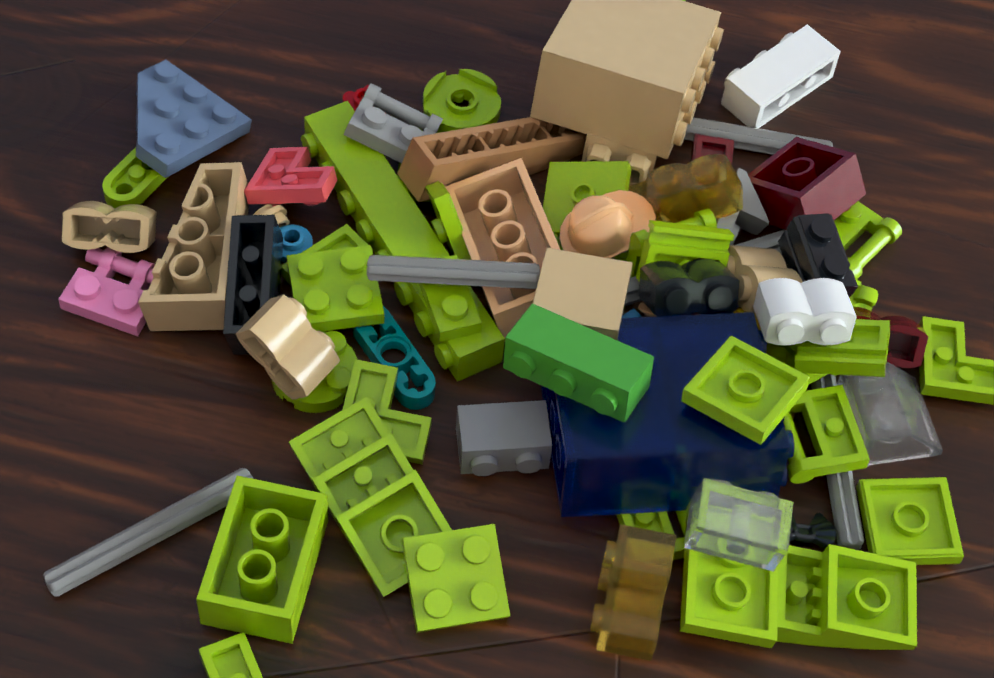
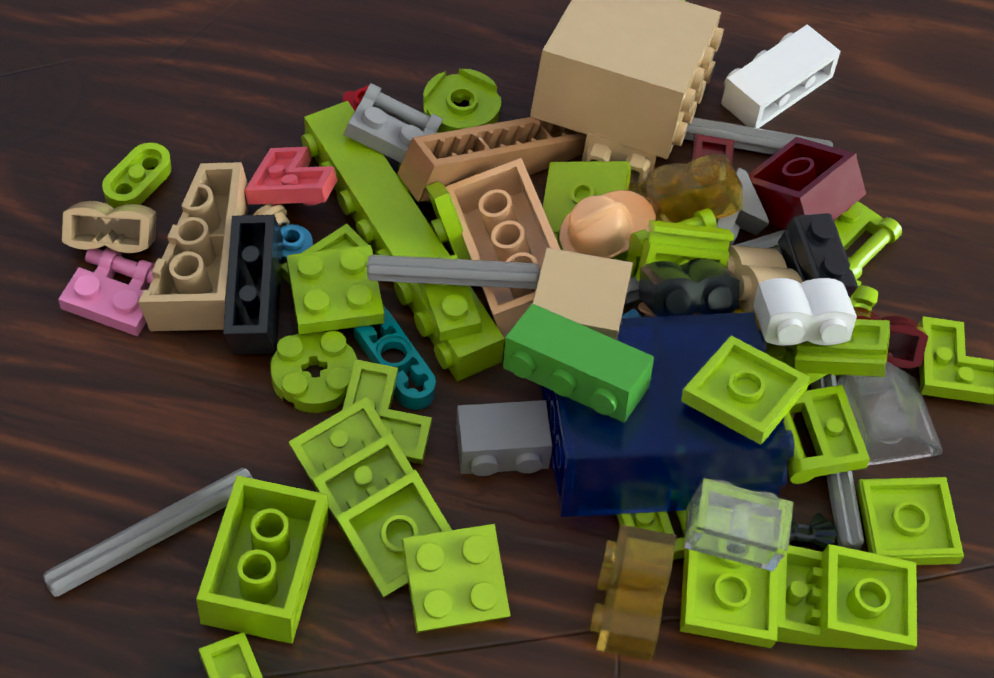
sand blue plate [136,60,252,178] -> none
tan brick [236,294,340,400] -> none

